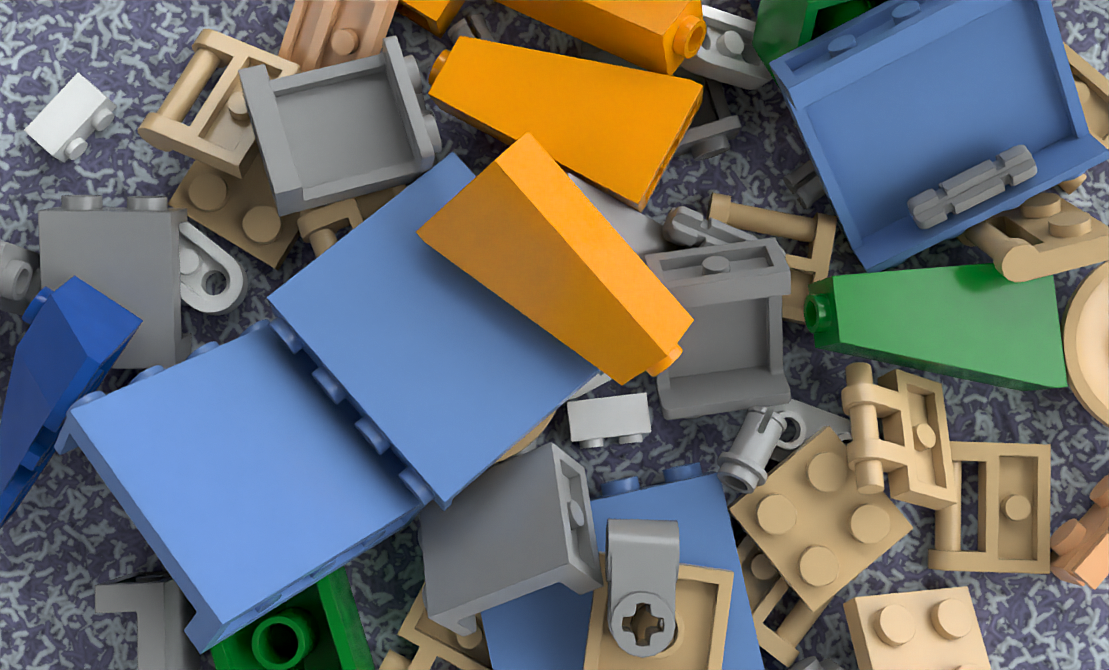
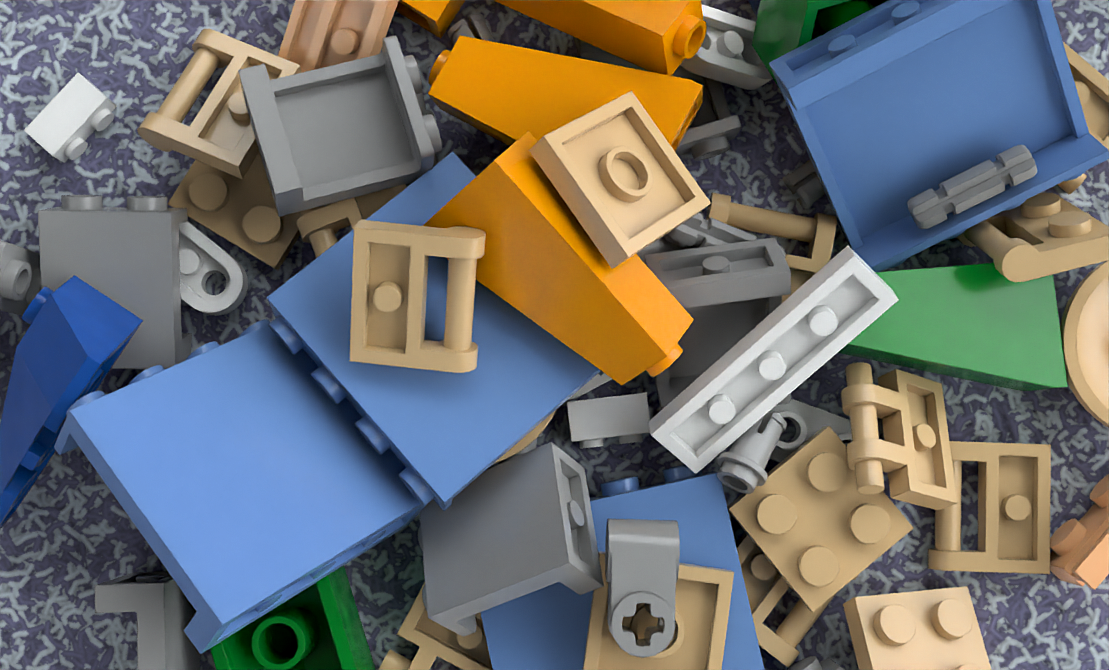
none -> tan plate [349,219,486,373]
none -> tan plate [529,91,711,269]
none -> white plate [648,245,899,474]

